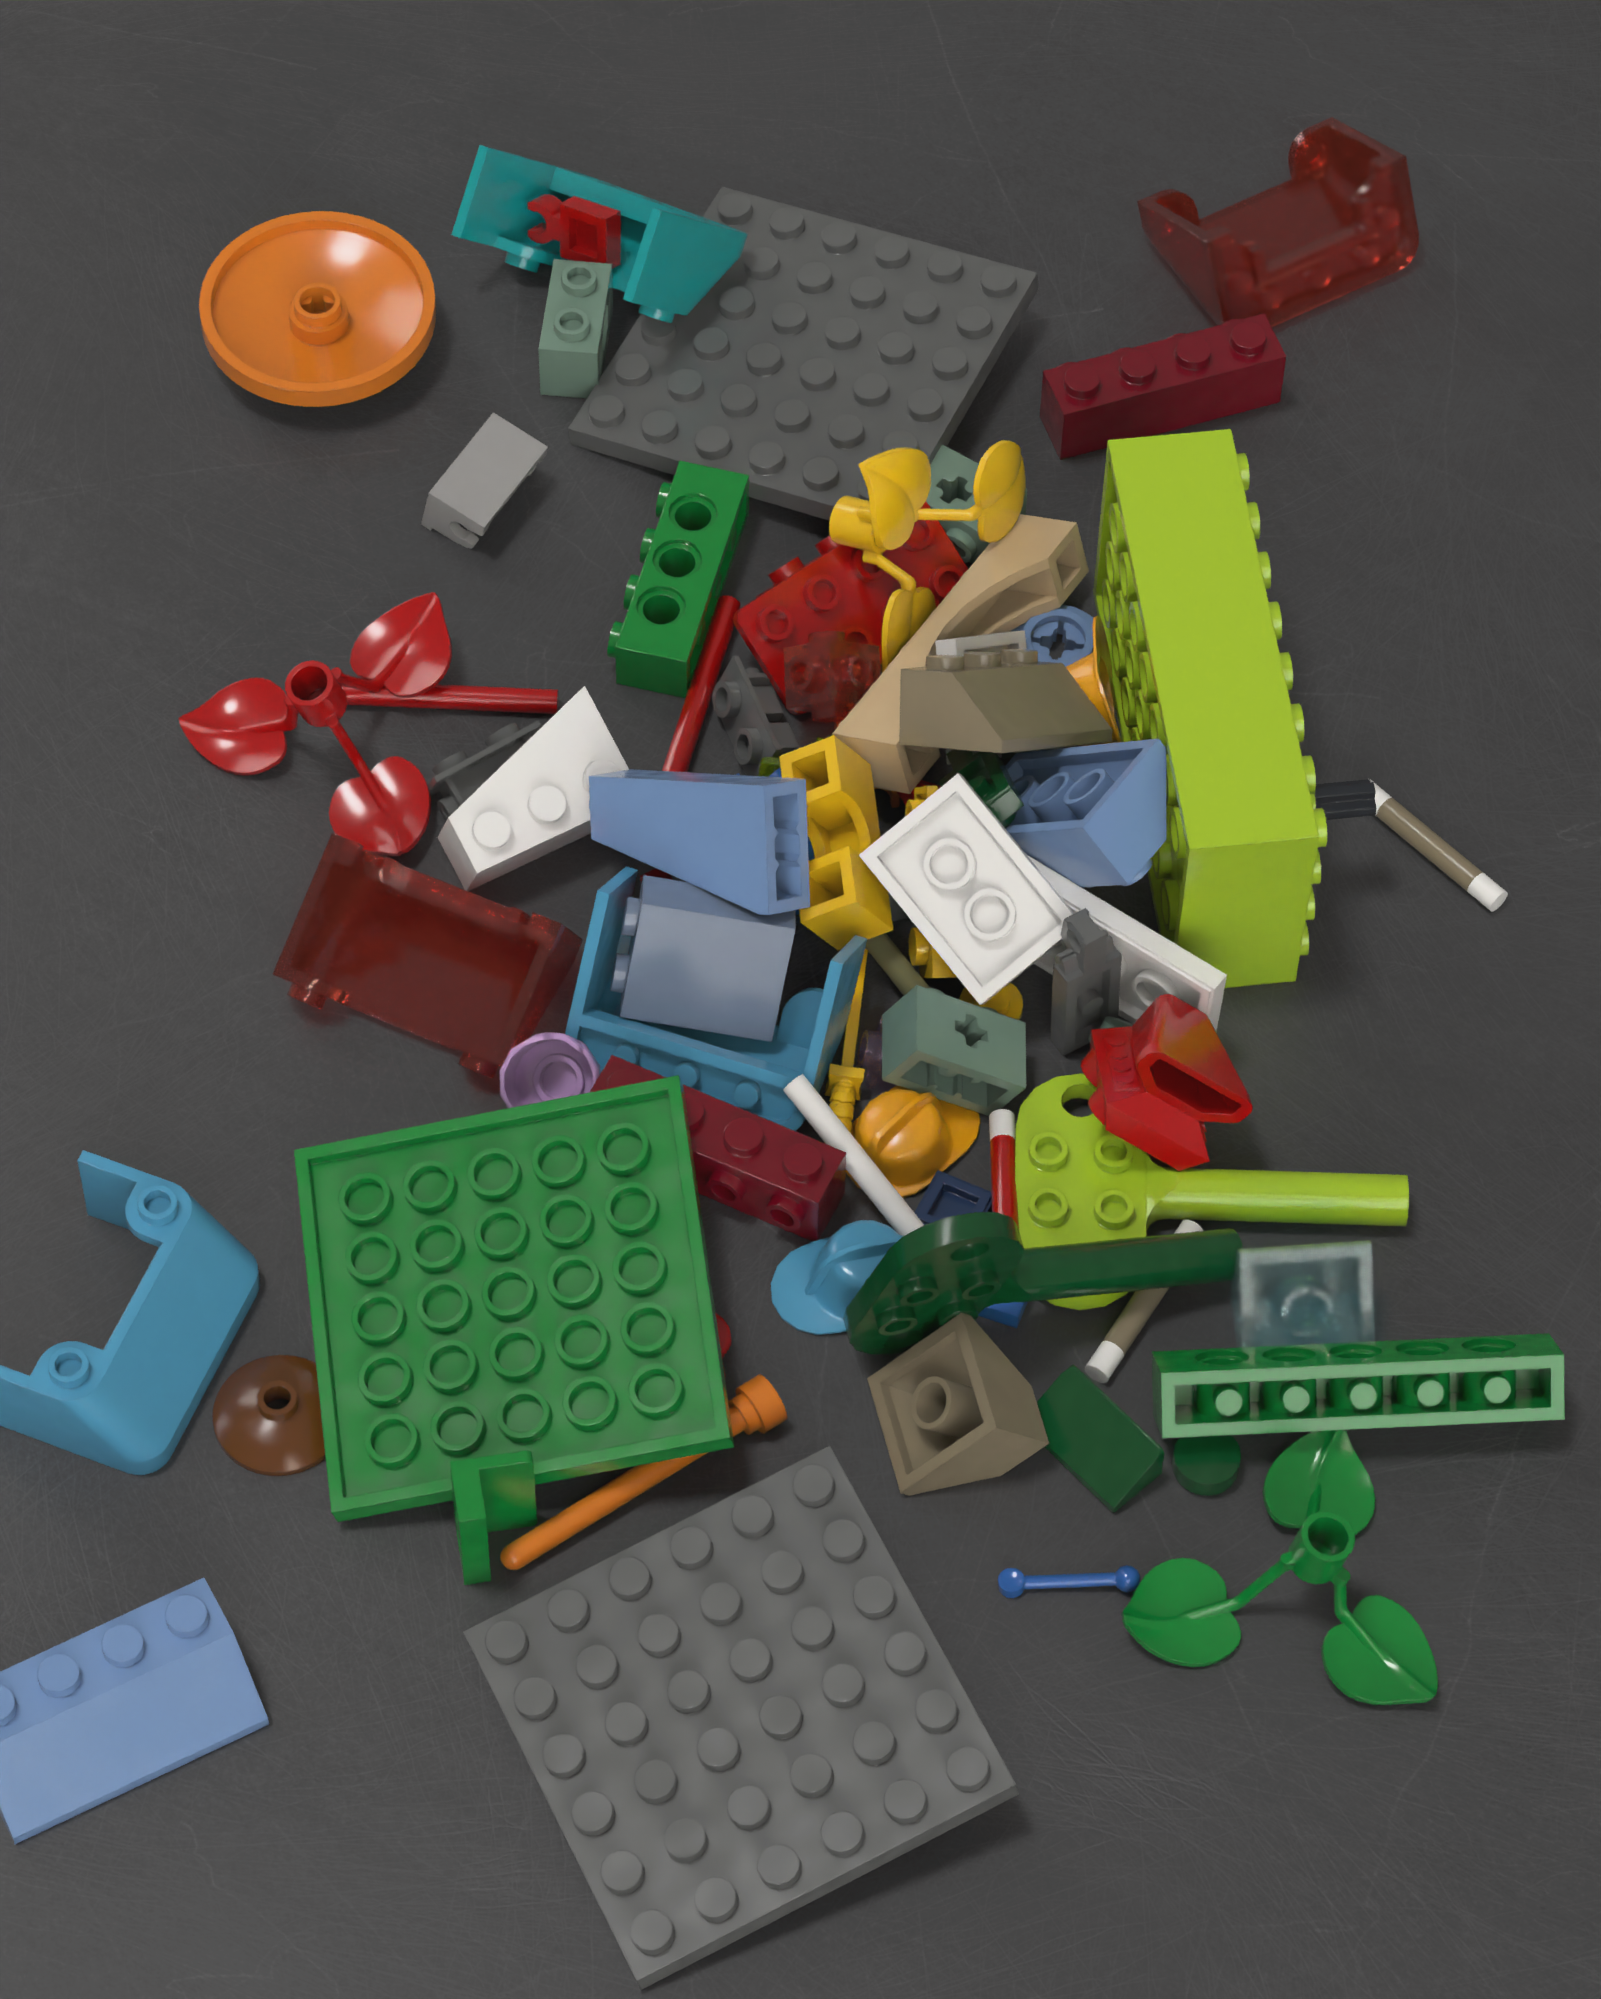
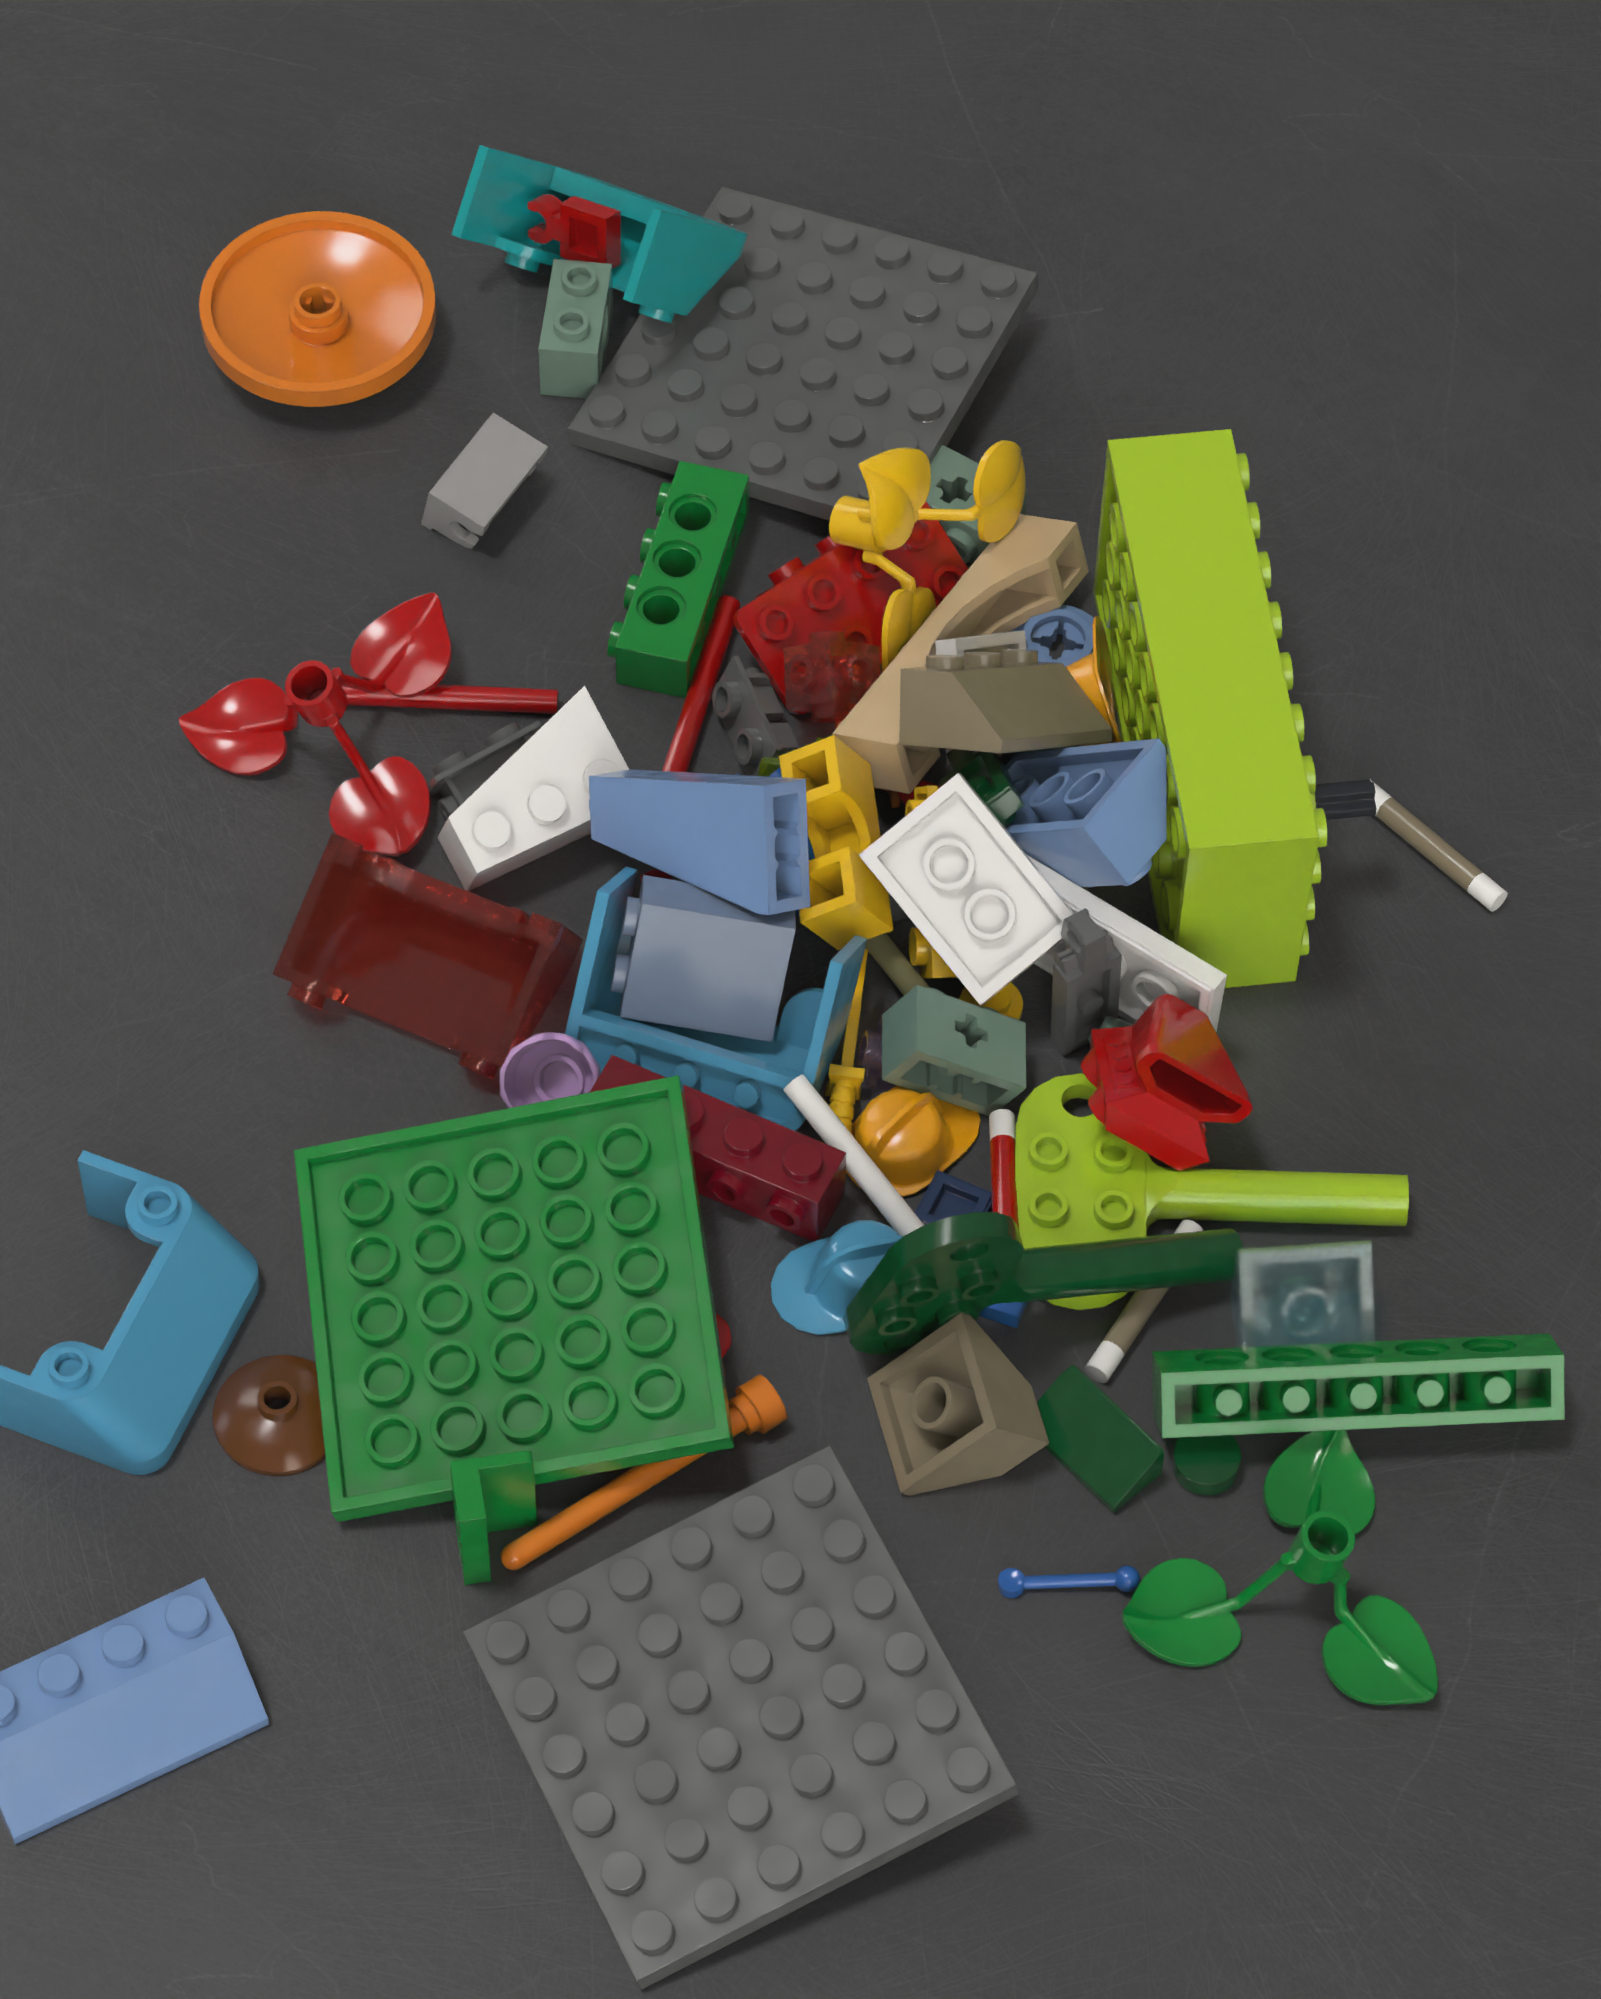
dark red brick [1040,313,1286,460] -> none
clear red windscreen [1137,117,1419,327] -> none

